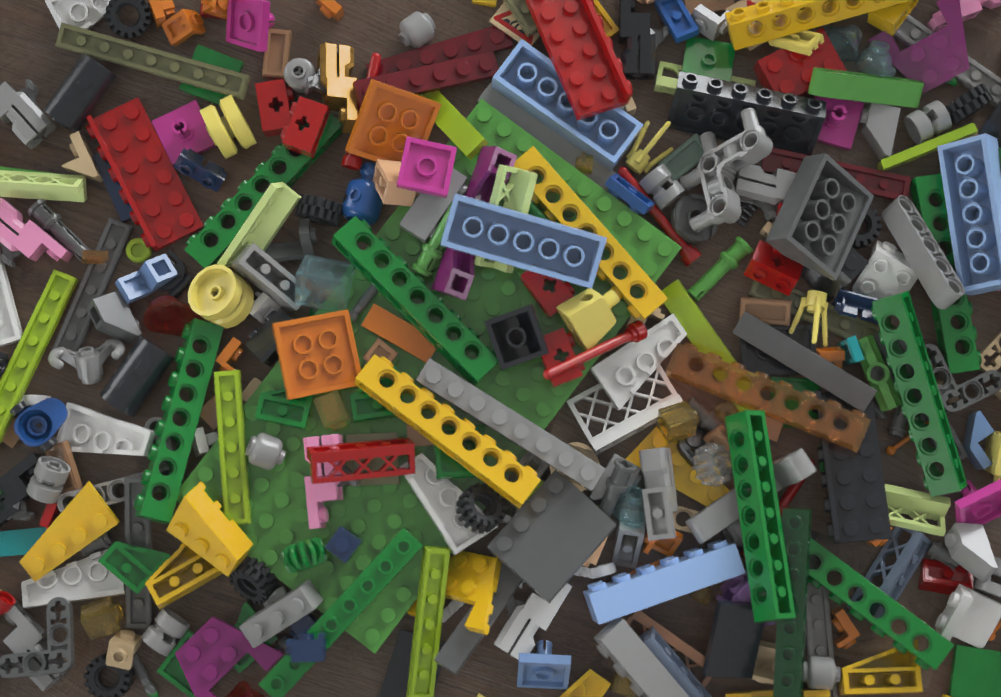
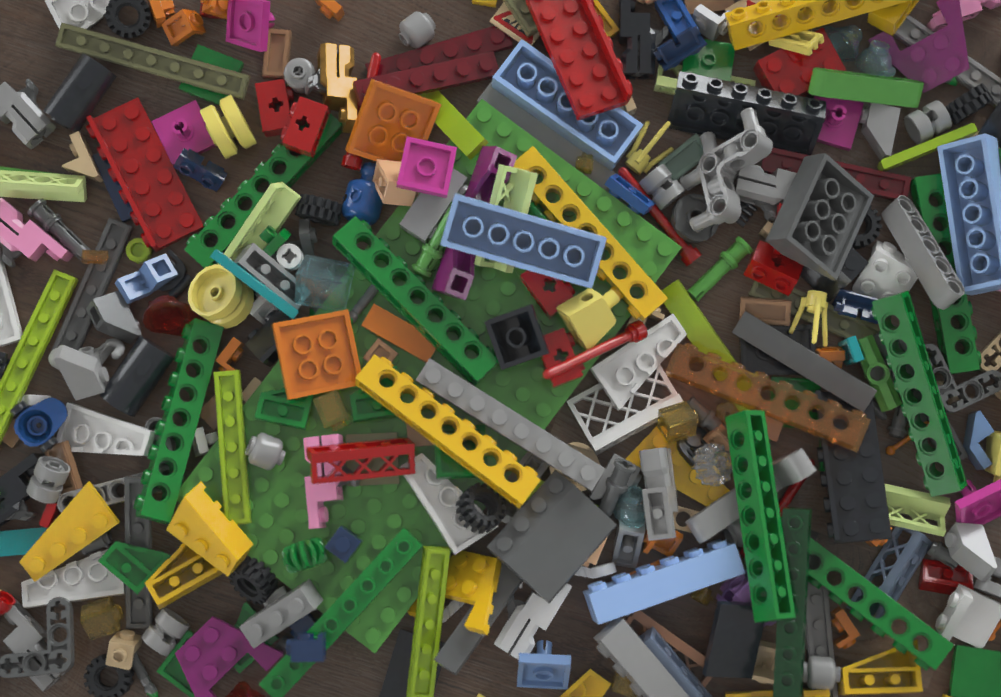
none -> light grey slope [54,345,109,401]
none -> teal tile [210,249,299,319]
none -> green tile [259,225,291,257]
none -> white wheel [276,243,304,271]
none -> dark blue hinge [653,26,708,71]

